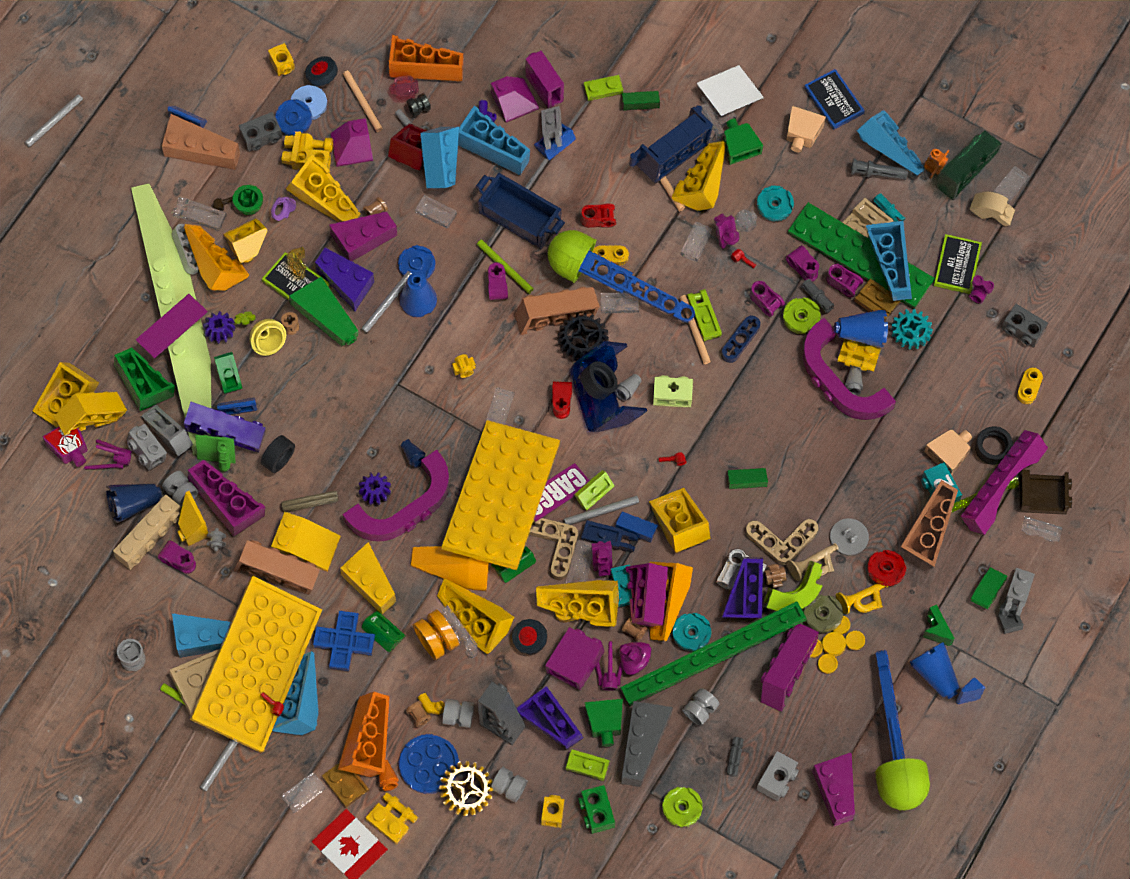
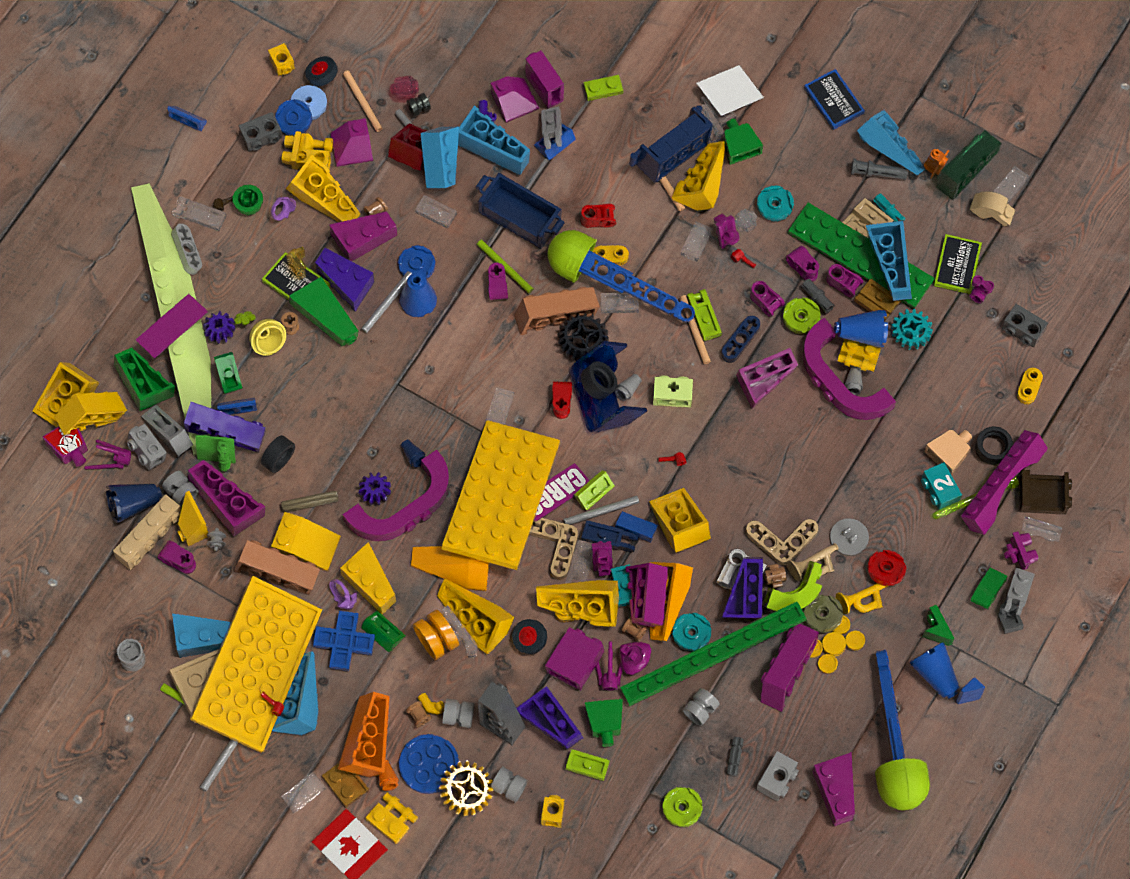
light grey bar [25,94,83,147] -> none
nougat wedge [162,114,240,170] -> none
light orange wedge [184,224,249,291] -> none
yellow slope [223,218,267,263] -> none
orange wedge [389,35,464,81] -> none
yellow gear [452,354,476,378] -> none
green slope [492,546,536,583] -> none
green brick [578,785,615,834] -> none
dark grey wedge [621,701,673,787] -> none
green slope [622,91,660,110] -> none
green slope [727,468,768,489] -> none
light nougat torso [787,106,826,153] -> none
nougat wedge [901,480,958,567] -> none
none -> medium lavender piece [329,579,357,610]
none -> magenta wedge [736,348,798,409]
none -> magenta hips [1003,531,1038,570]

